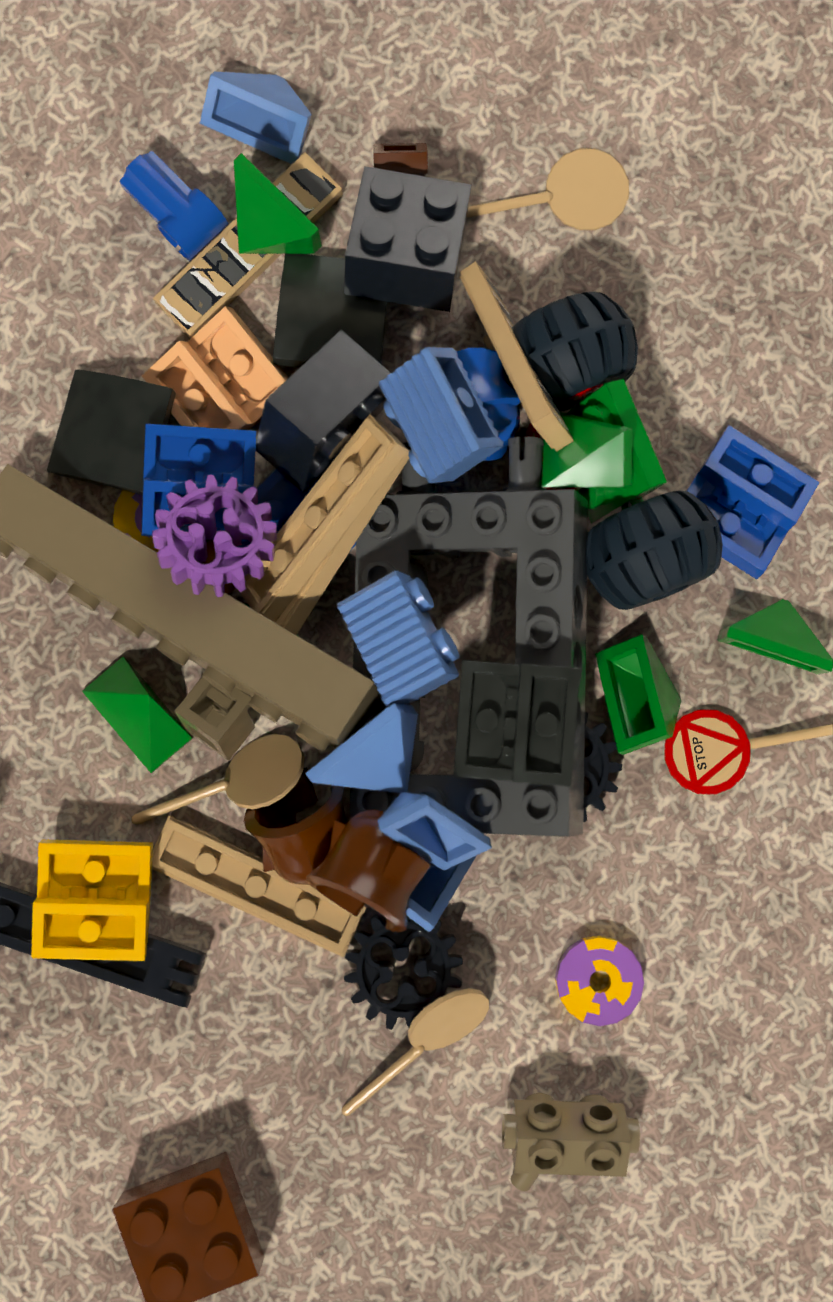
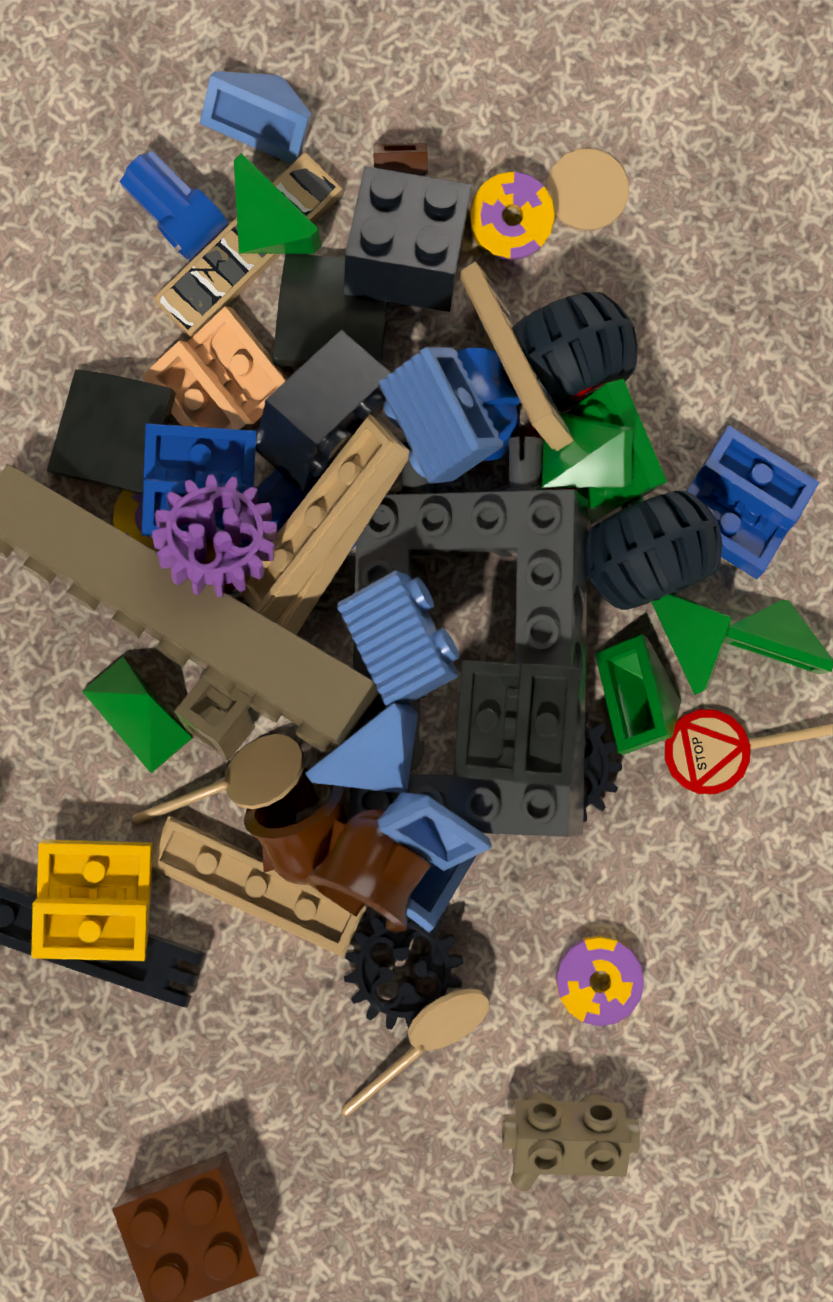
none -> yellow piece [468,171,555,261]
none -> green slope [651,594,732,695]

